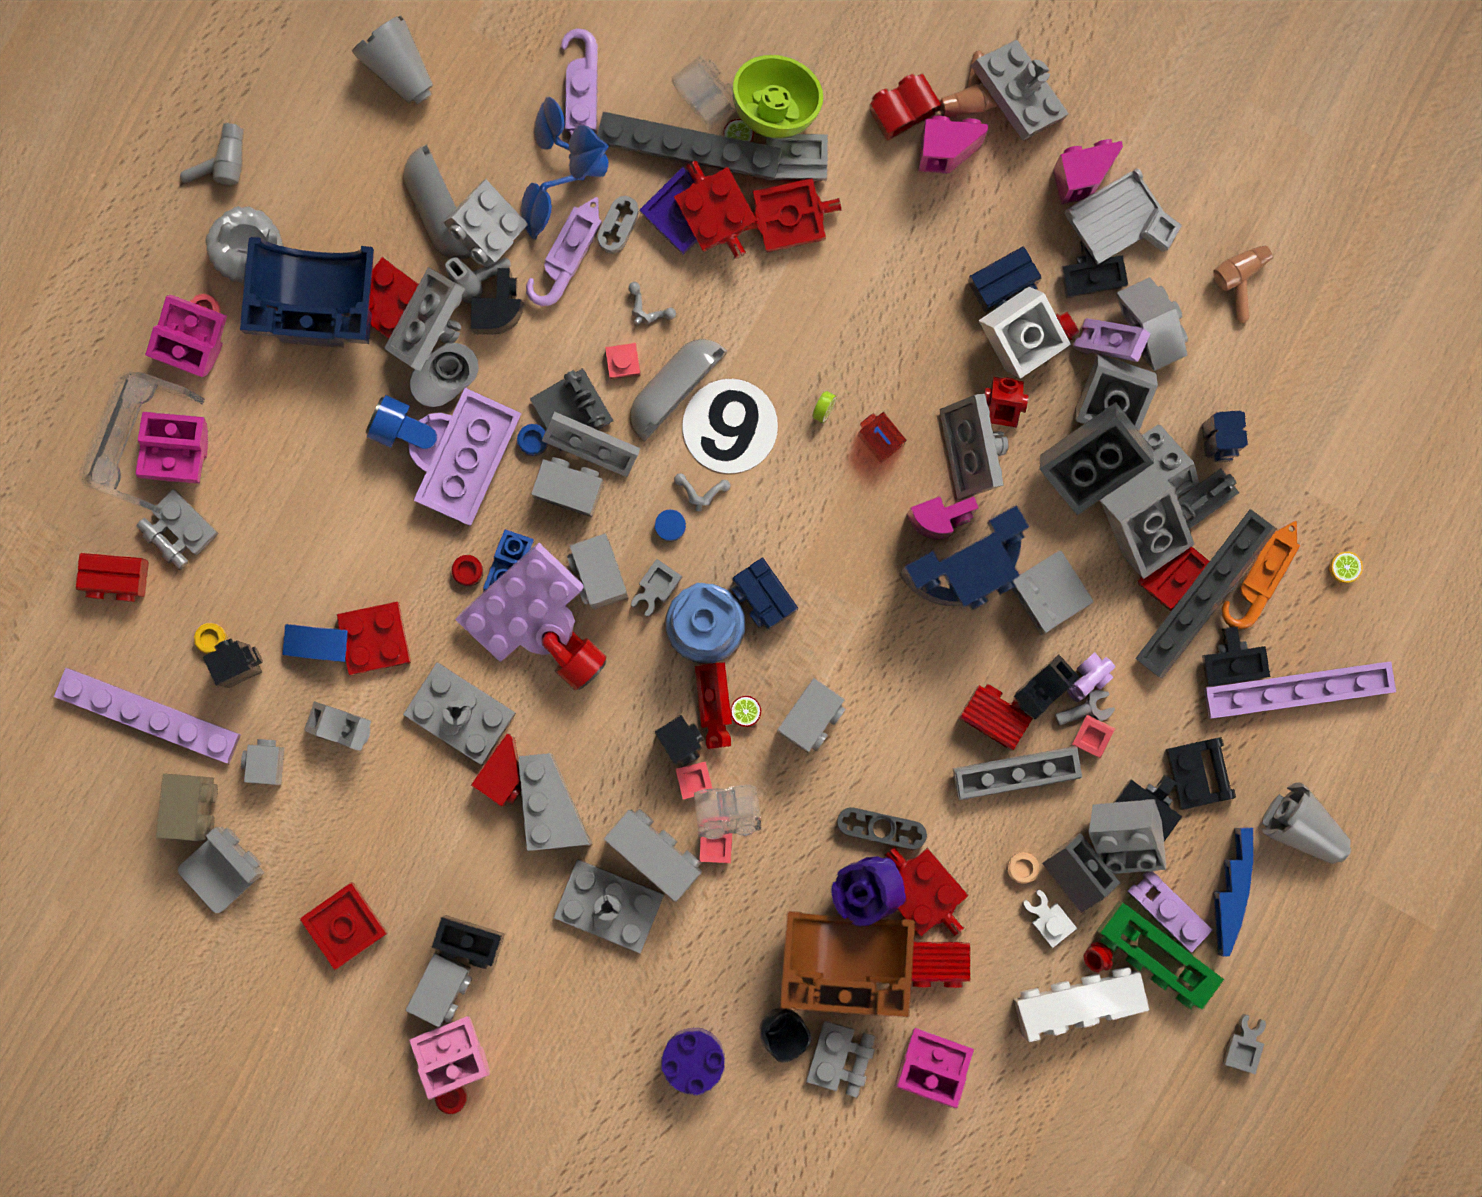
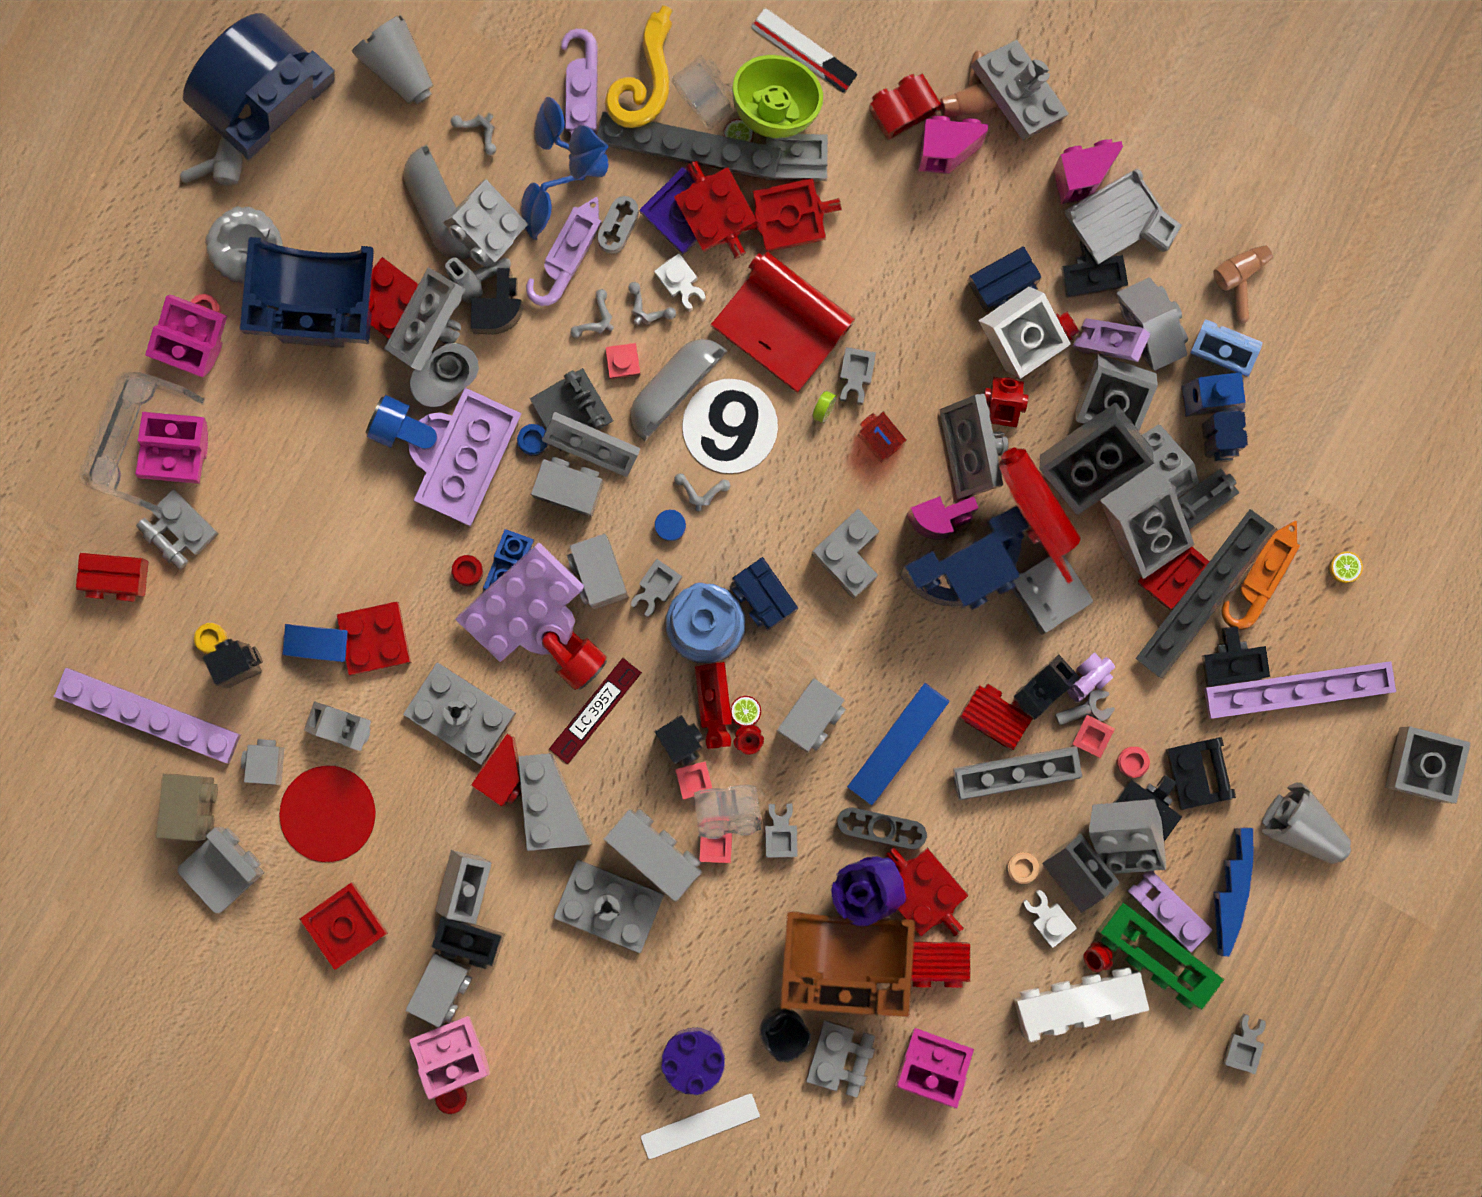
none -> dark blue piece [183,13,335,160]
none -> red sticker [279,765,376,862]
none -> light grey brick [435,850,492,924]
none -> light grey piece [450,113,496,155]
none -> sticker [549,658,642,764]
none -> light grey piece [570,289,614,338]
none -> yellow plant [605,5,673,128]
none -> white sticker [641,1094,760,1159]
none -> white plate [654,253,706,311]
none -> red door [710,252,855,393]
none -> red plate [733,725,764,755]
none -> sticker [752,9,858,92]
none -> light grey plate [765,804,797,858]
none -> light grey brick [812,509,880,599]
none -> light grey plate [840,347,876,405]
none -> blue slope [847,683,950,805]
none -> red door [999,447,1081,584]
none -> coral tile [1117,746,1150,778]
none -> blue torso [1182,372,1246,417]
none -> light blue brick [1191,319,1263,377]
none -> light grey brick [1385,726,1471,804]

